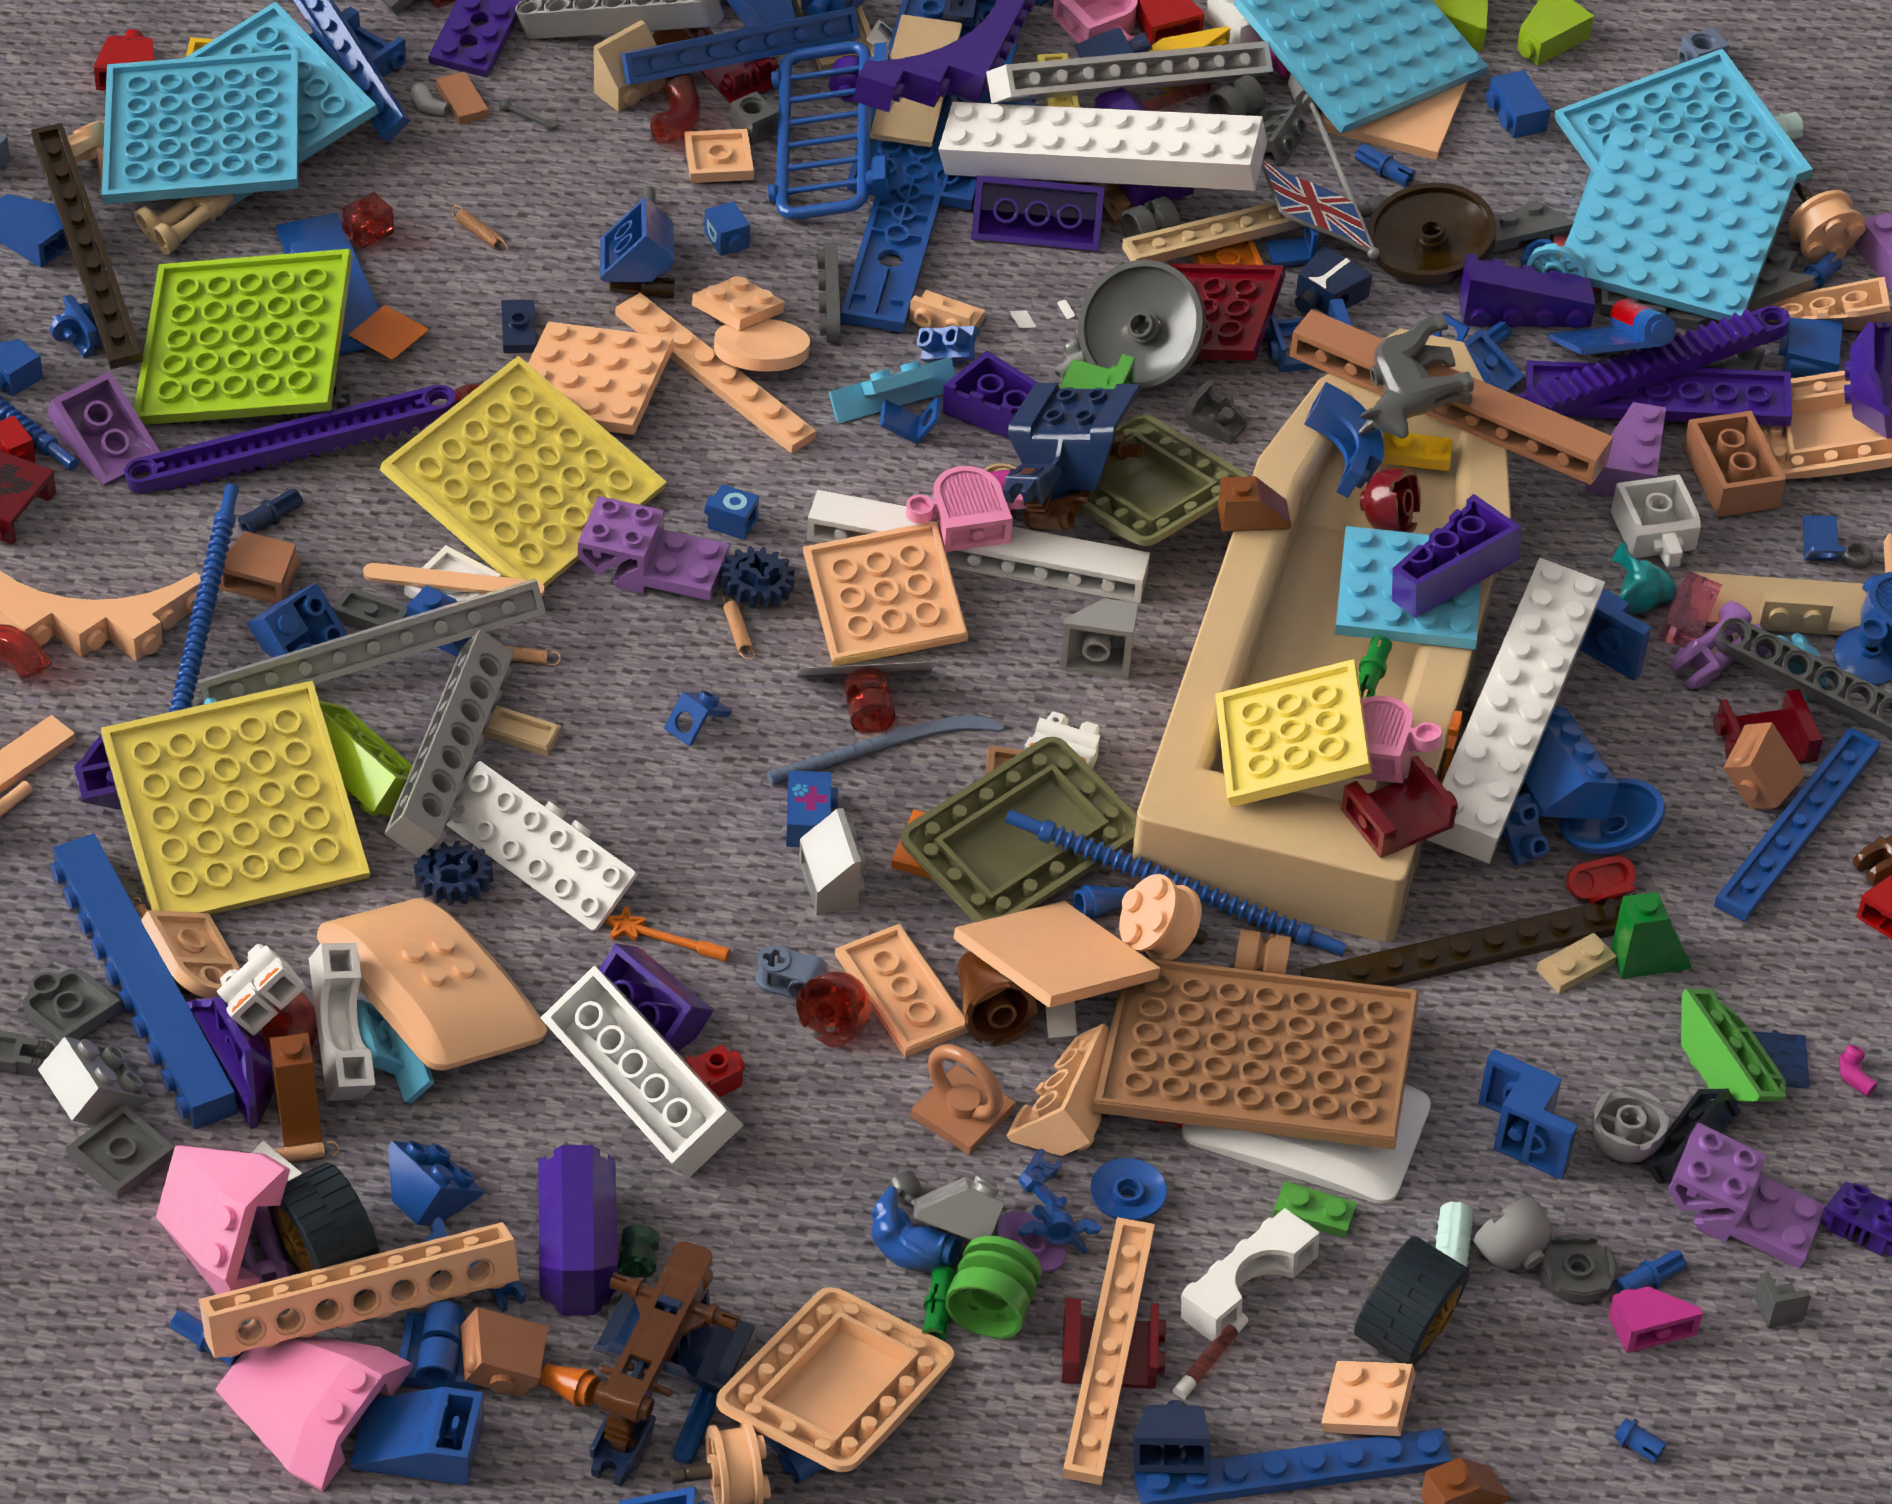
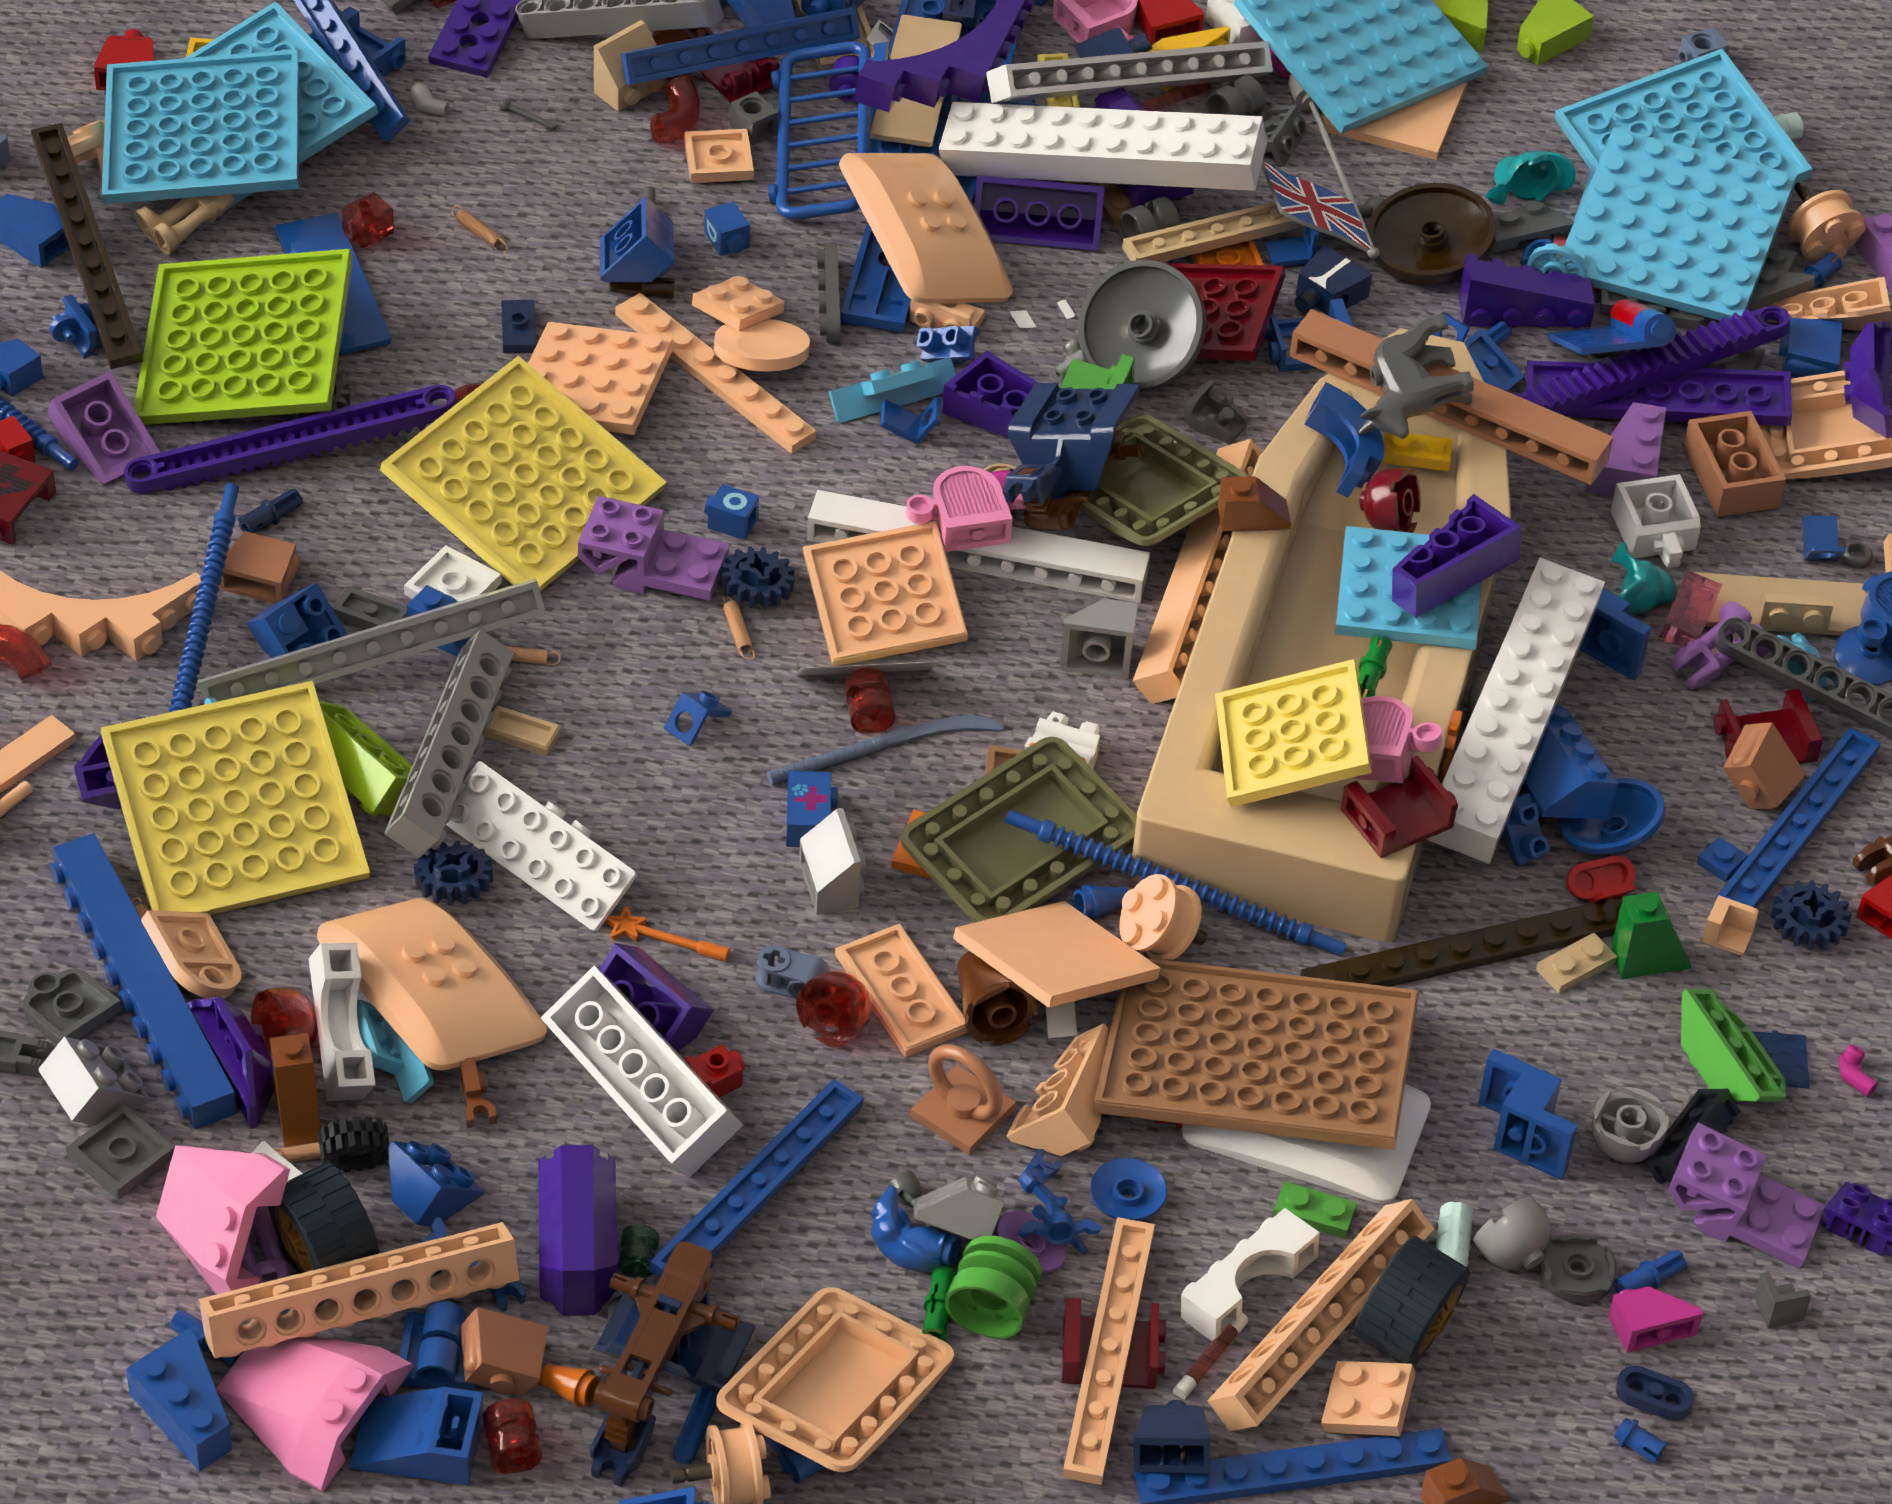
white hips [216,944,306,1036] -> none
orange sticker [348,305,429,360] -> none
light nougat piece [363,563,545,596] -> none
nougat tile [436,71,489,125] -> none
medium nougat wheel [1234,929,1292,974] -> none
blue axle [1355,144,1416,188] -> none
blue brick [1486,70,1551,138] -> none
none -> blue wedge [126,1327,232,1472]
none -> black tyre [318,1117,390,1173]
none -> dark orange plate [460,1057,497,1128]
none -> clear red wheel [482,1398,542,1474]
none -> blue plate [649,1079,864,1278]
none -> light nougat wedge [839,153,1013,304]
none -> light nougat brick [1133,439,1262,704]
none -> light nougat brick [1208,1199,1434,1431]
none -> teal piece [1485,151,1576,205]
none -> dark blue plate [1616,1366,1694,1421]
none -> blue plate [1697,836,1748,883]
none -> light nougat panel [1702,895,1759,955]
none -> dark blue gear [1771,880,1852,950]

